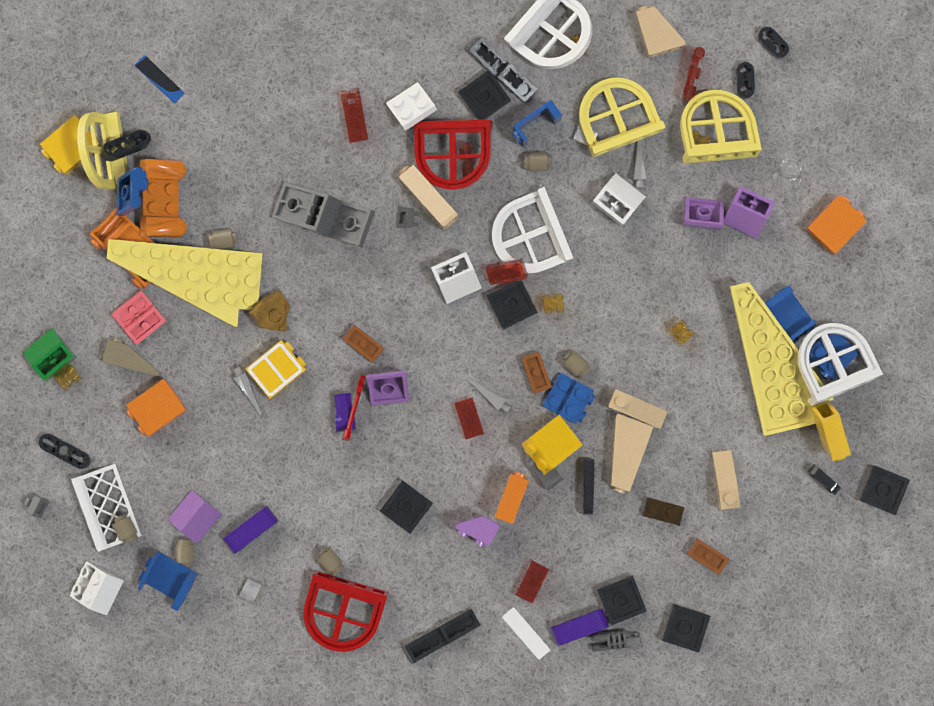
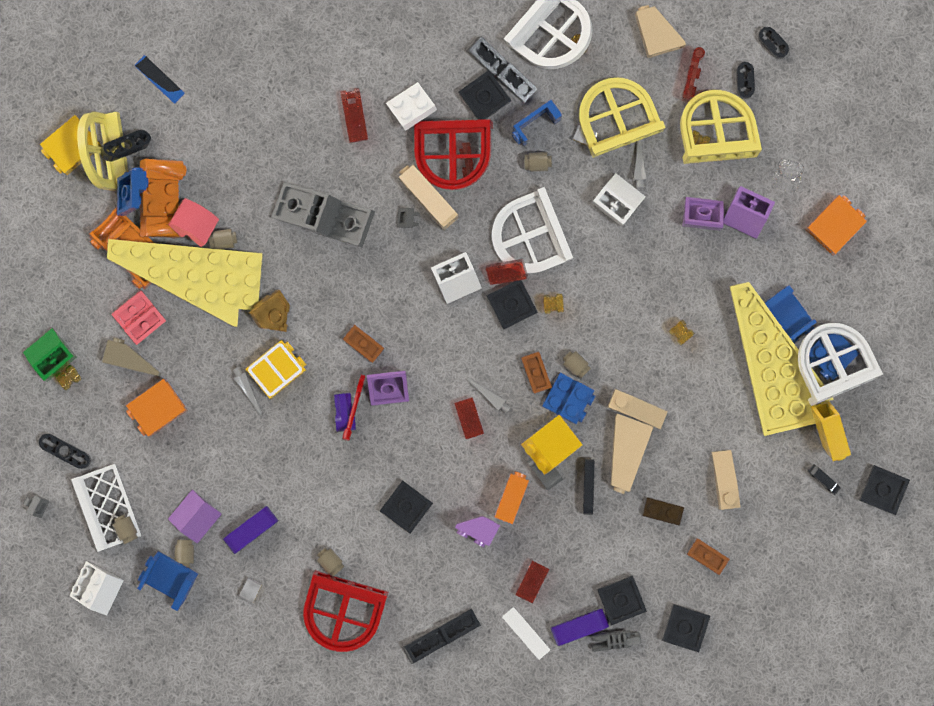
none -> coral slope [169,198,219,247]

